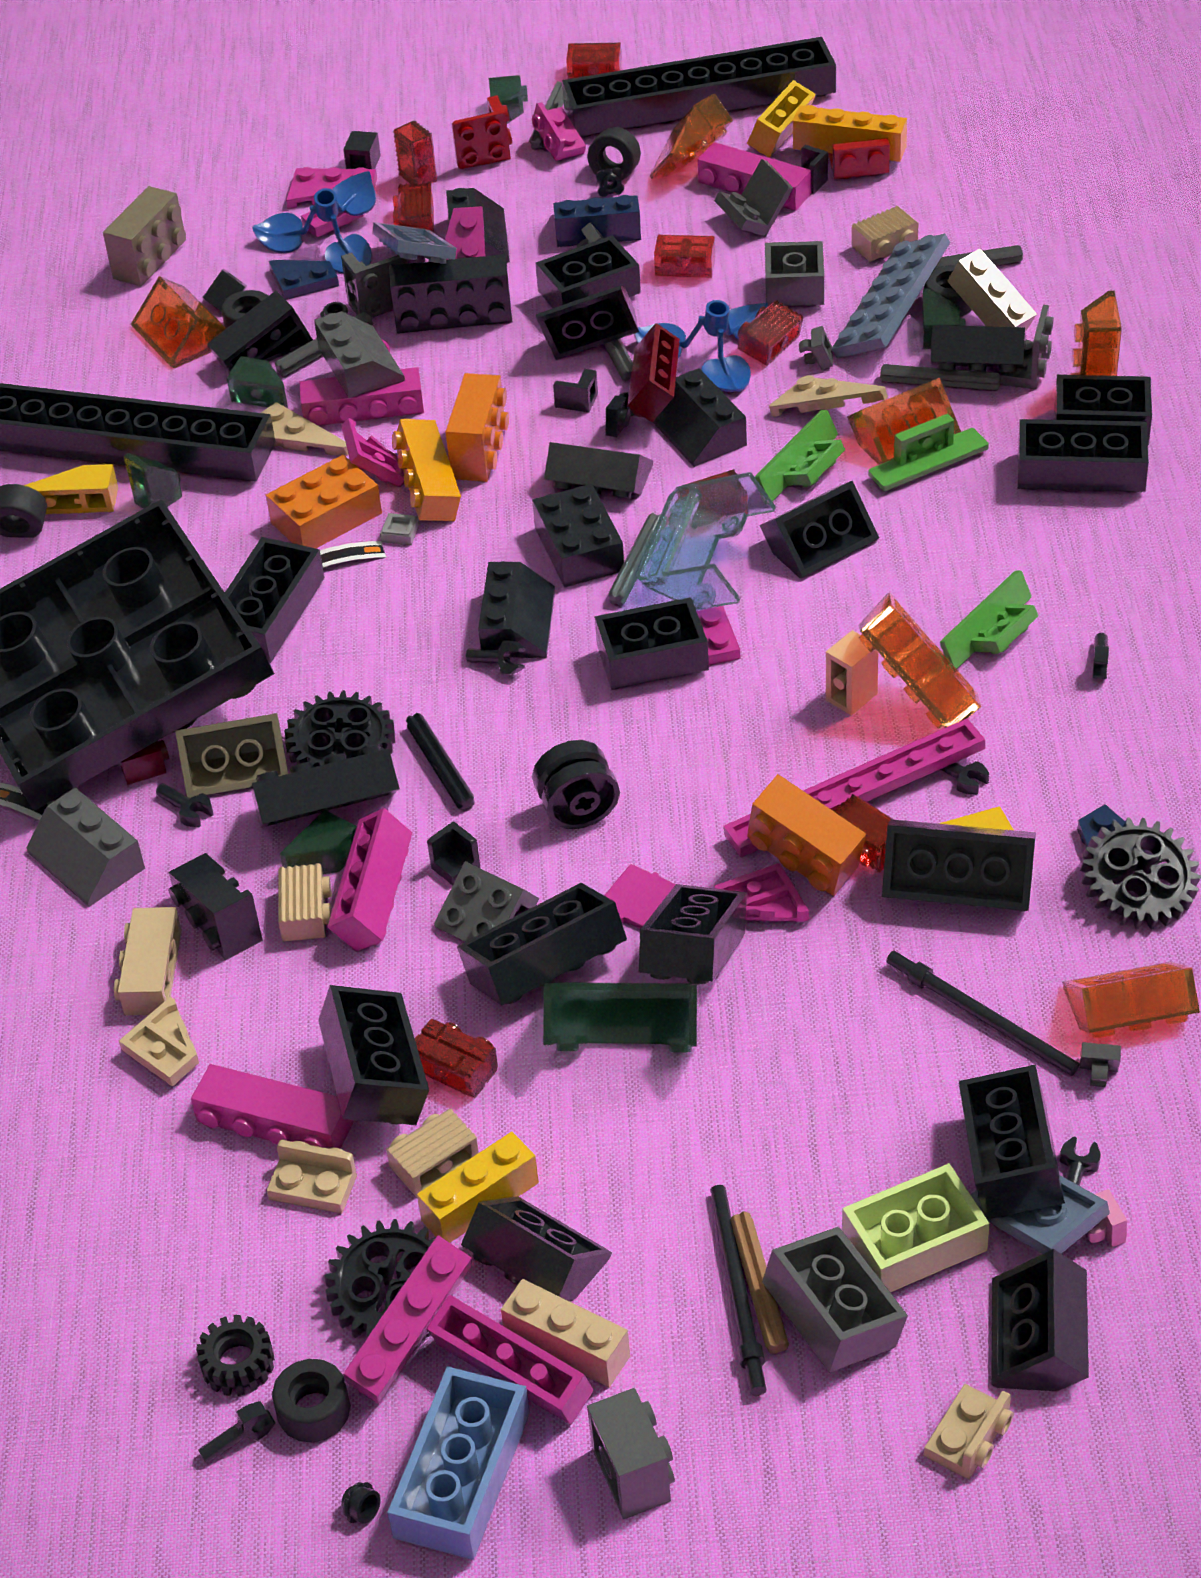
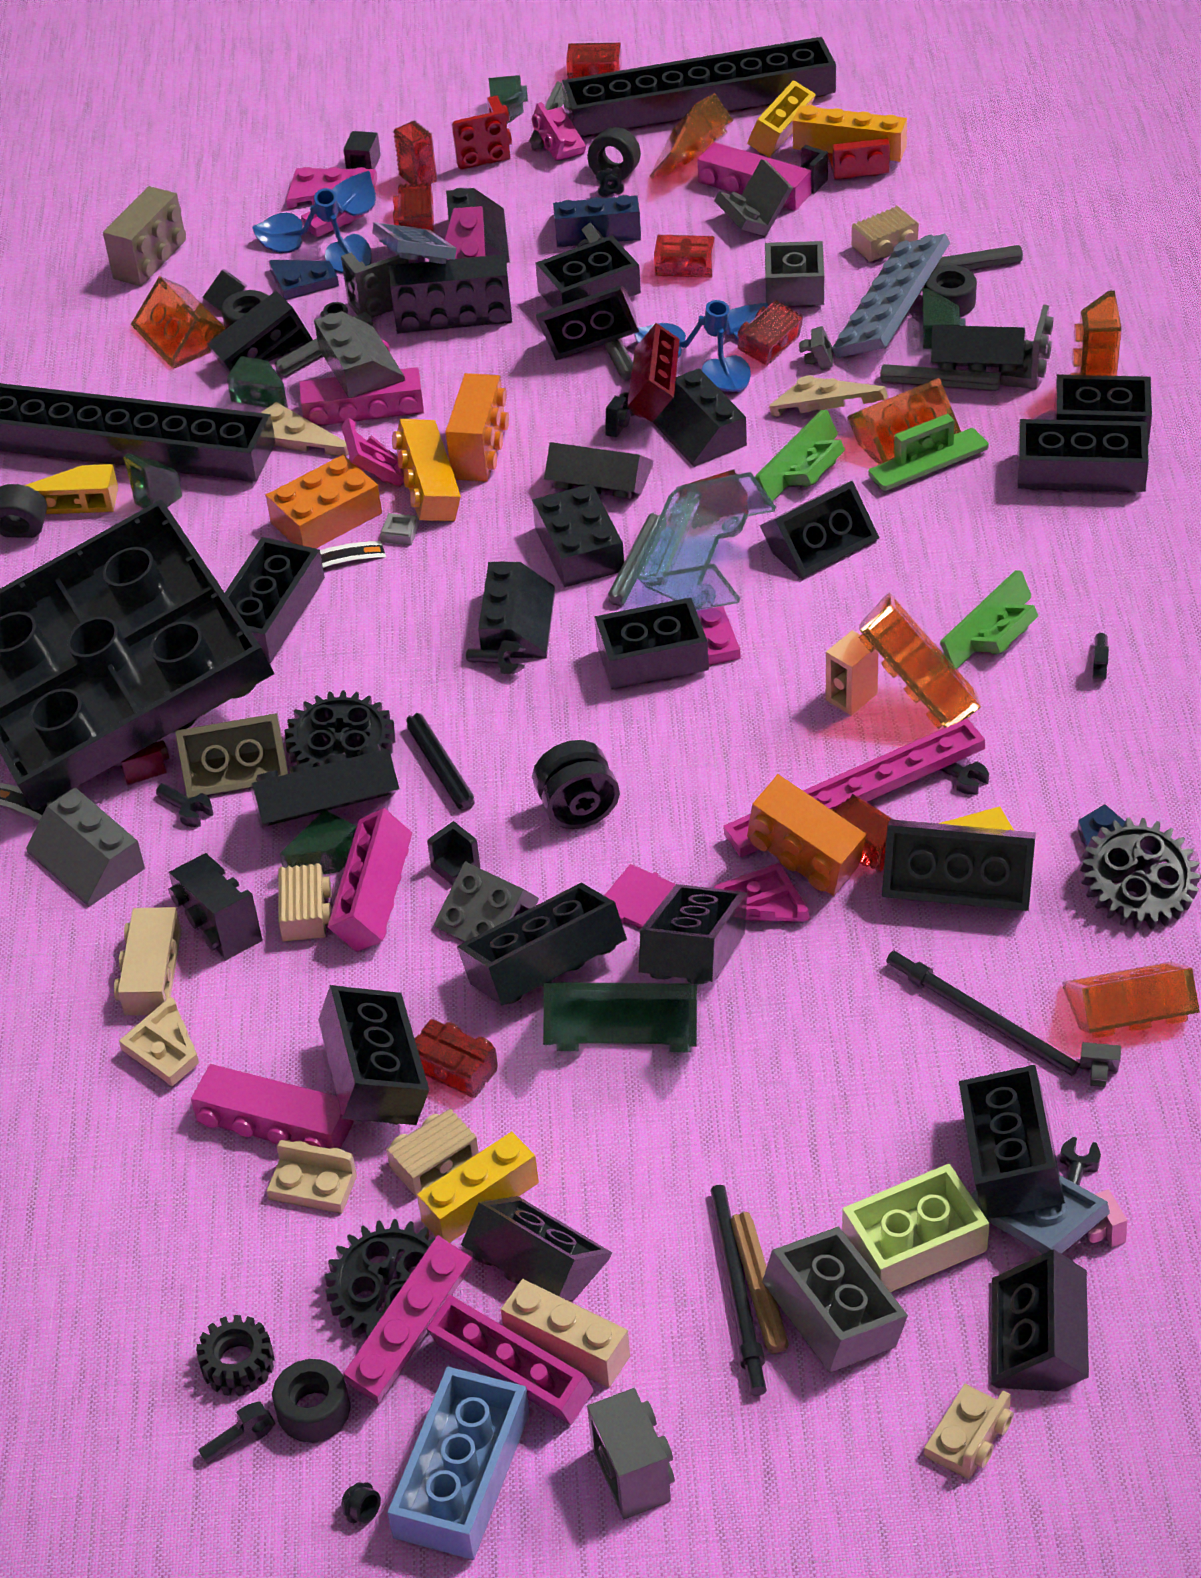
black panel [553,369,598,413] -> none
brick [948,249,1037,331] -> none

